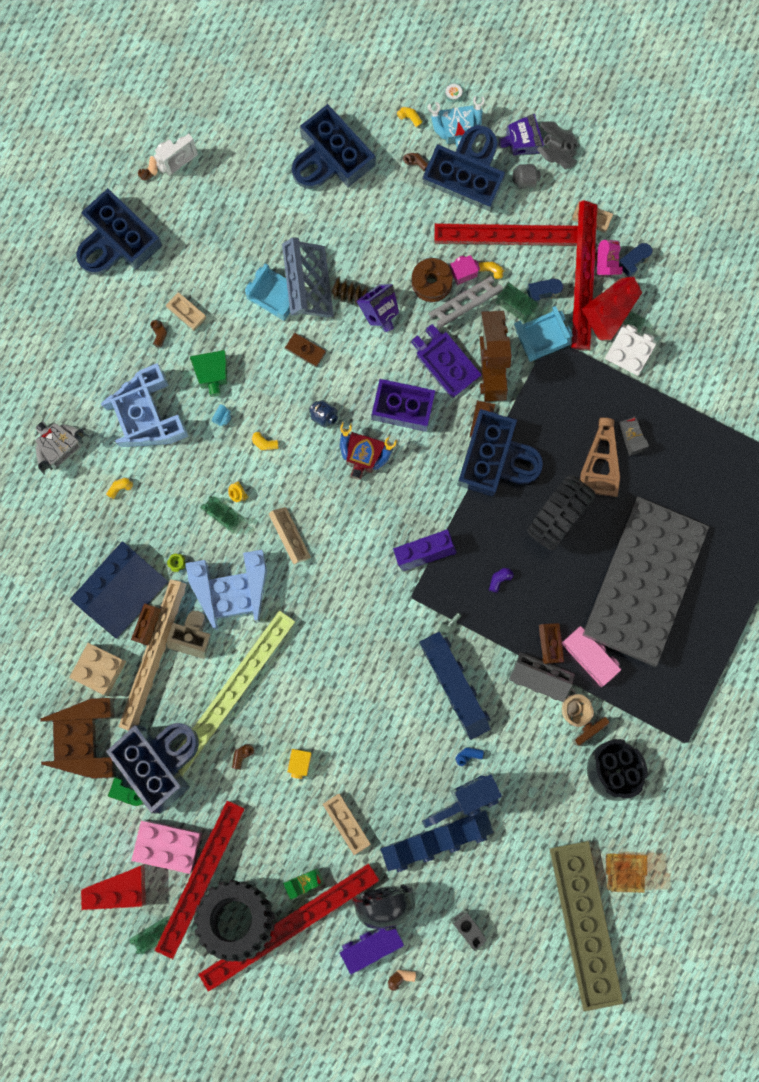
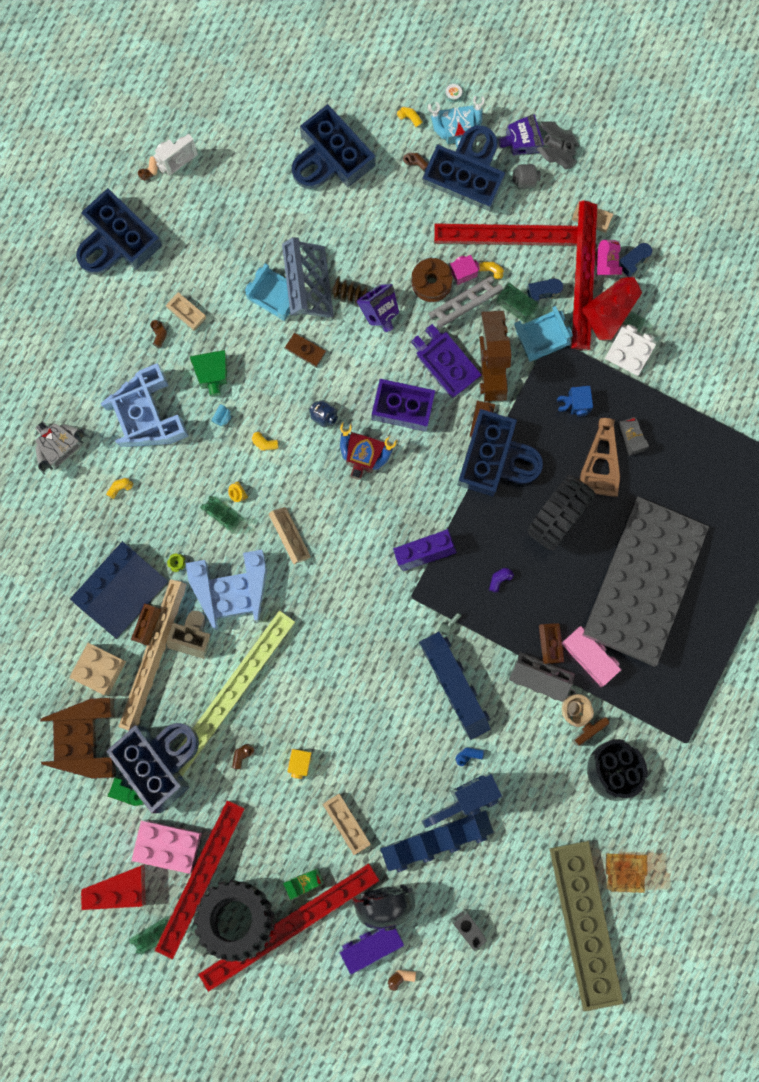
none -> blue brick [557,386,593,416]

